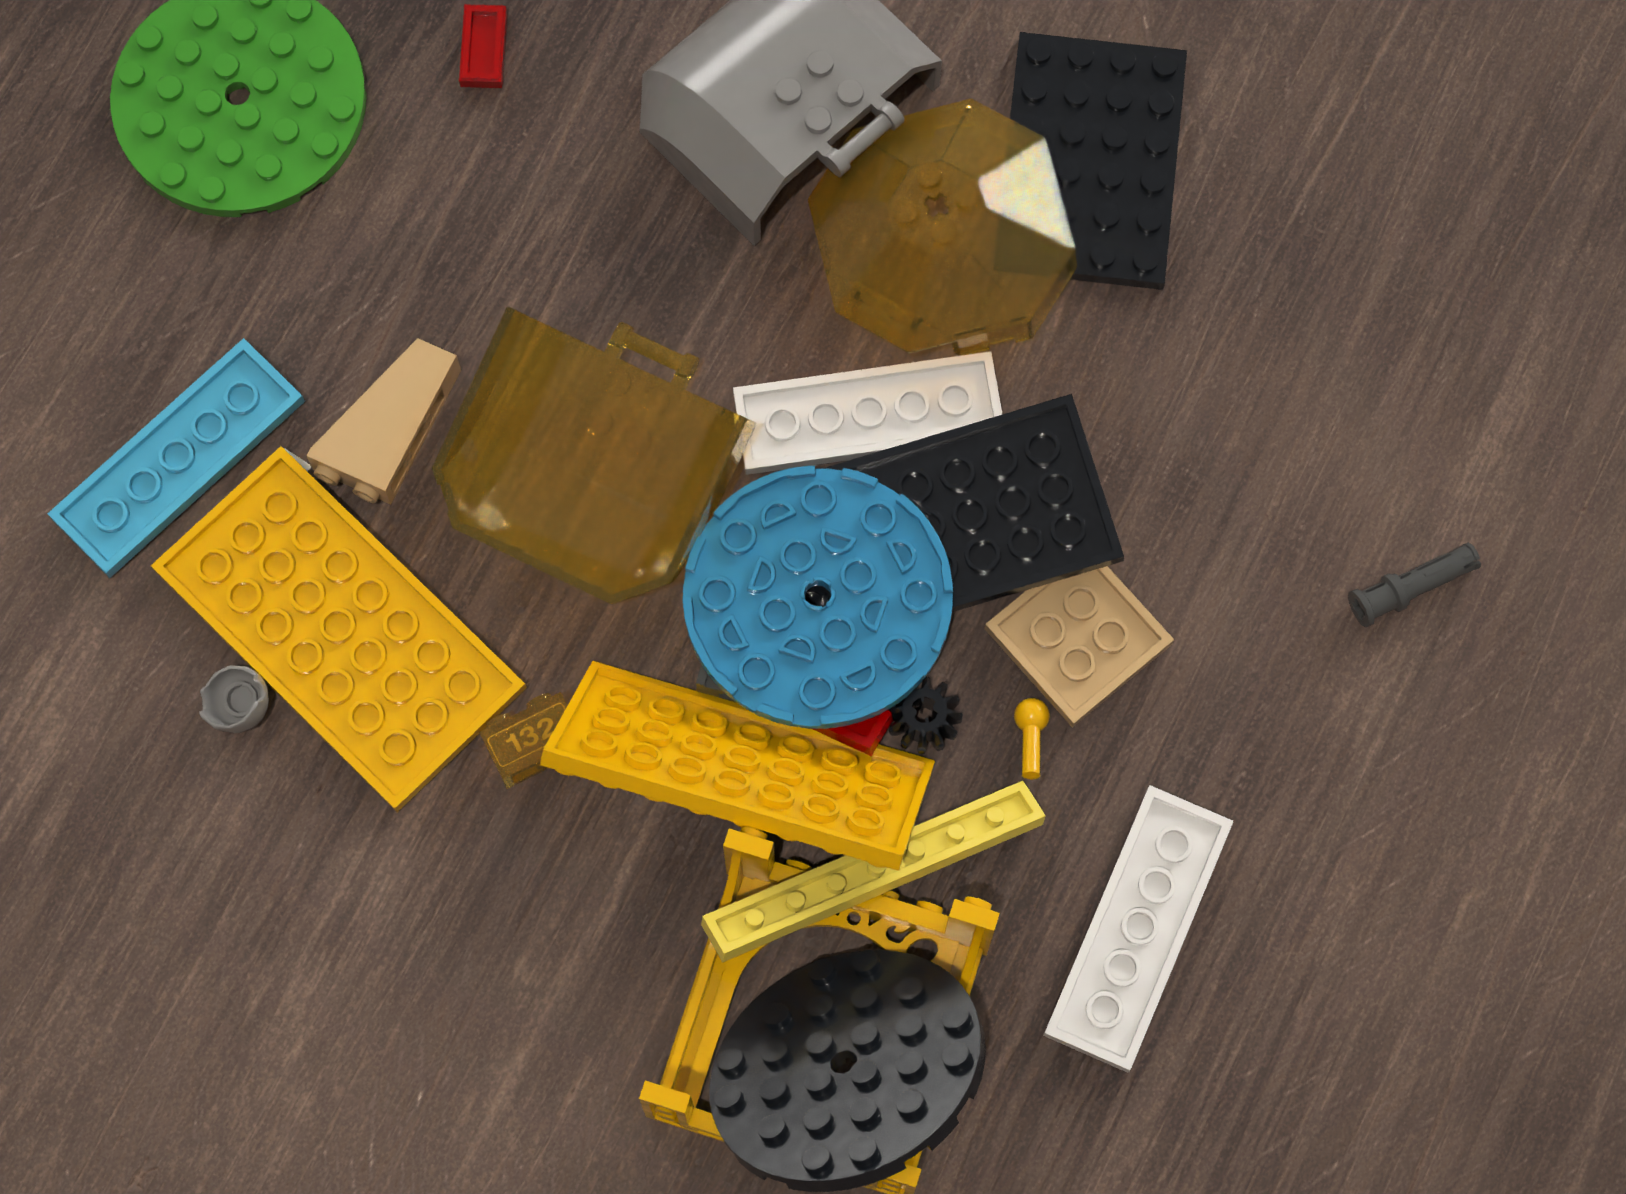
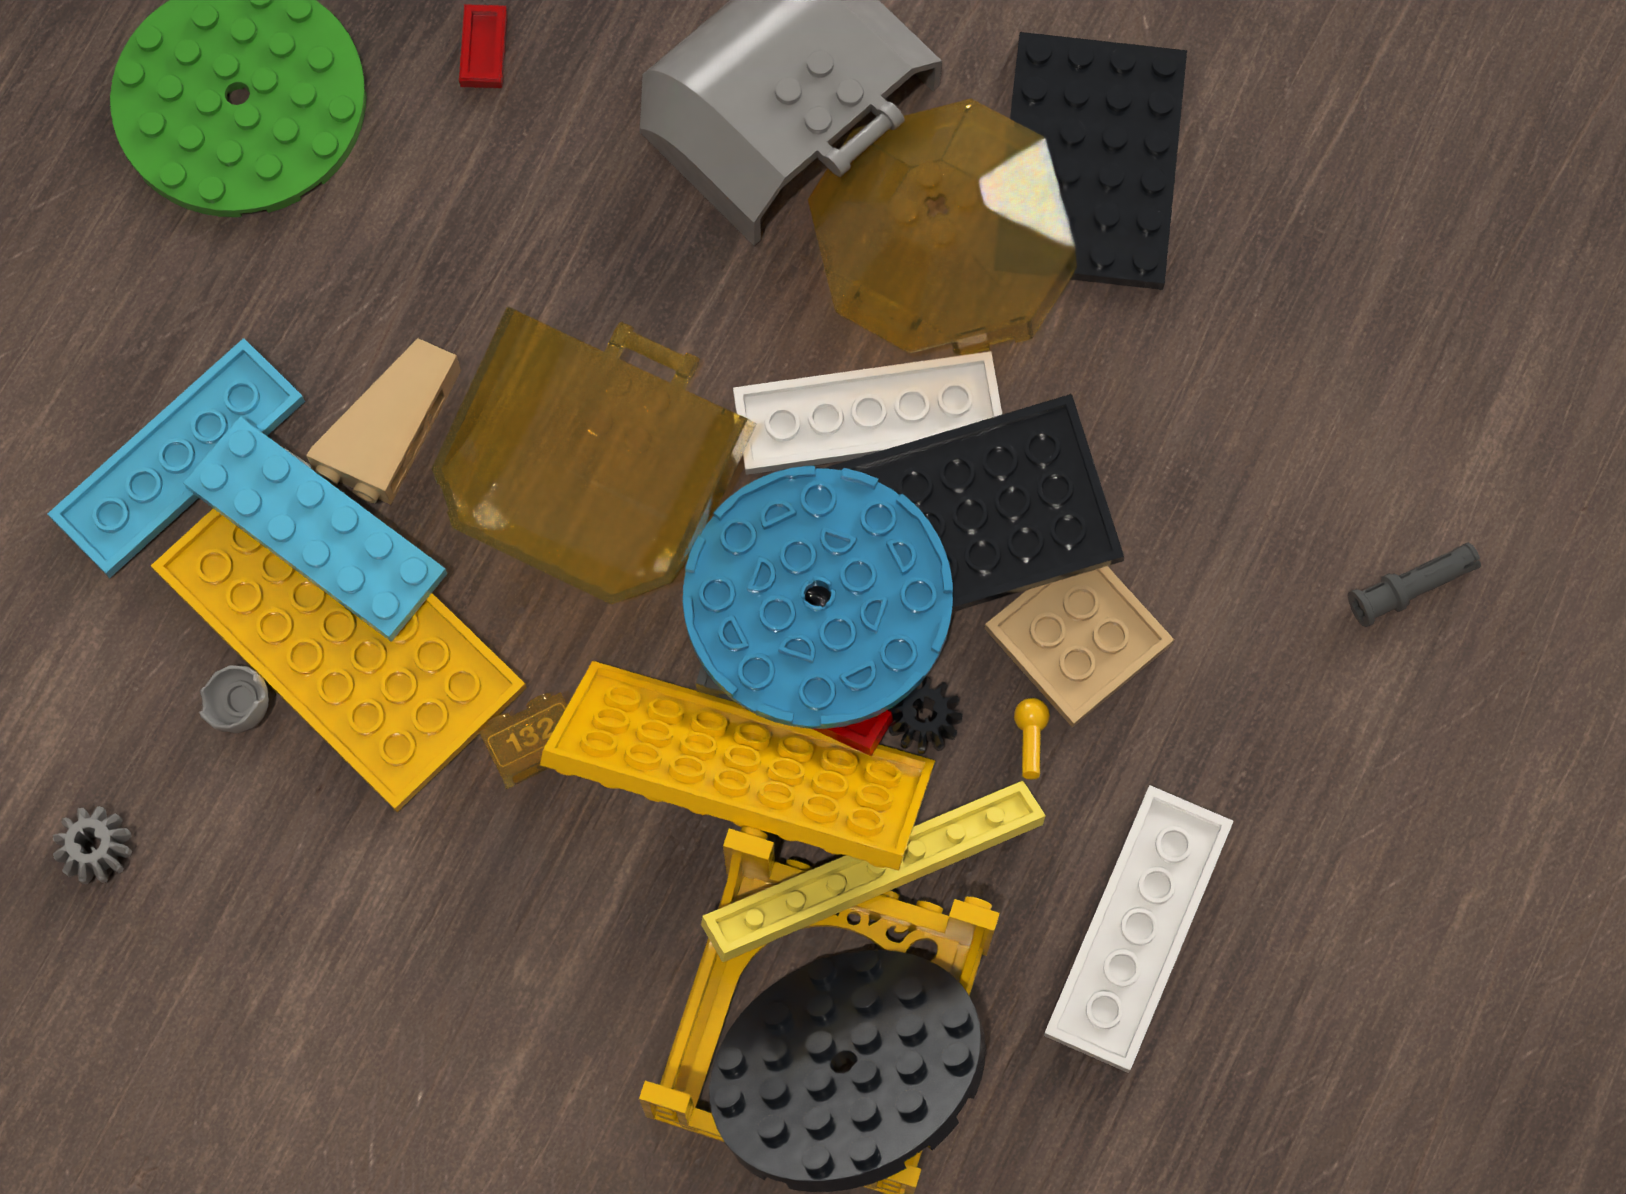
none -> light grey gear [53,806,132,884]
none -> medium azure plate [183,416,447,642]

